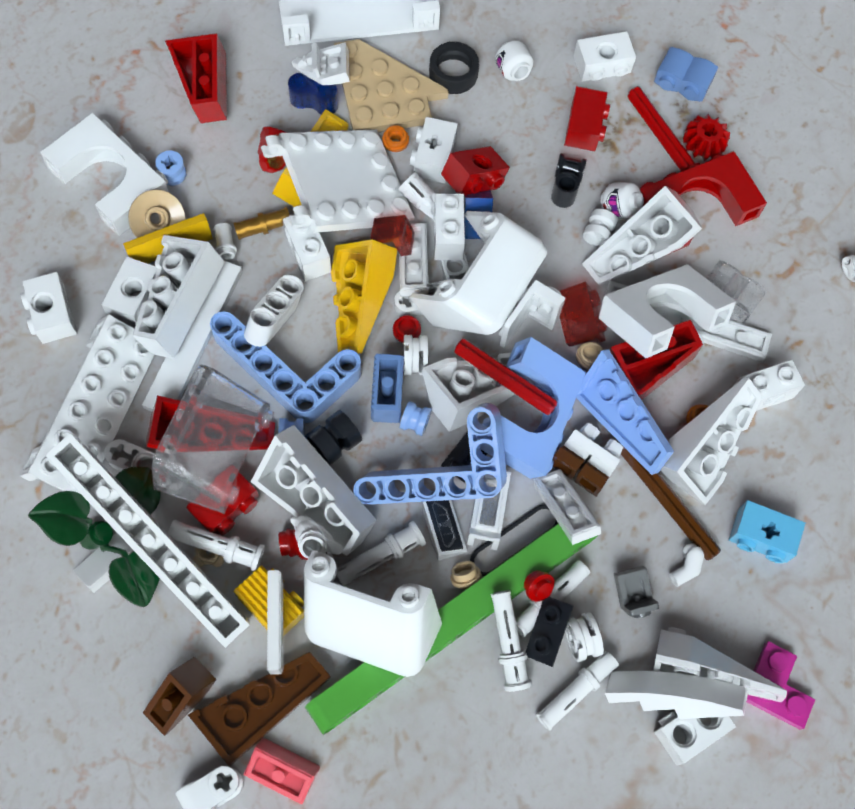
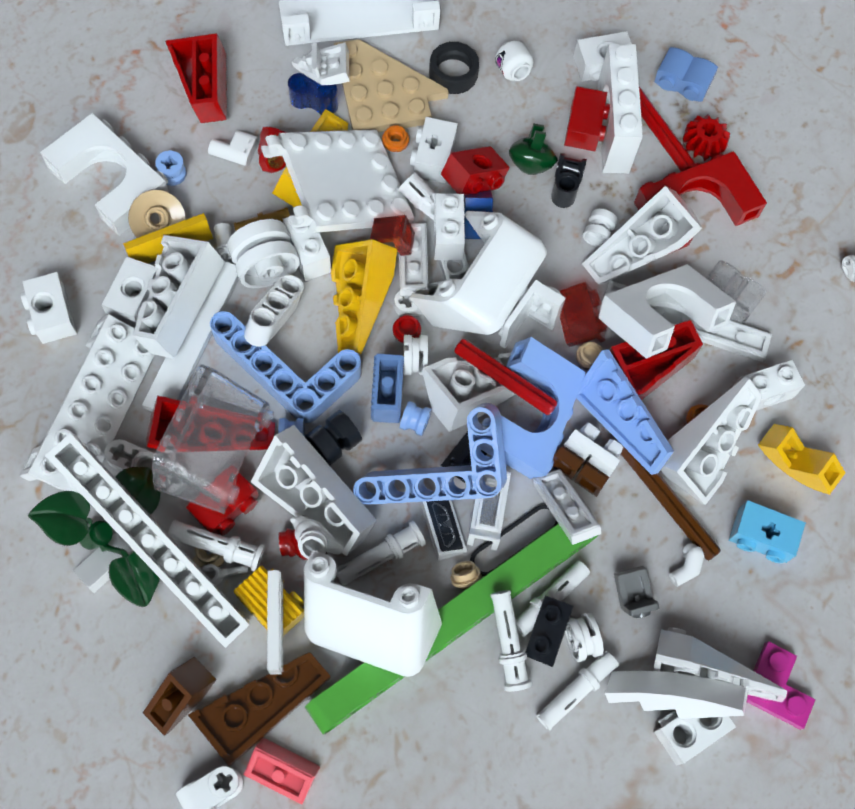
red plate [524,571,554,602] -> none
white head [601,182,644,219] -> none
none -> white hand [202,564,249,585]
none -> white piece [208,130,259,166]
none -> white wheel [227,219,300,288]
none -> dark green piece [509,123,558,175]
none -> white arch [597,43,643,174]
none -> yellow brick [758,424,845,495]

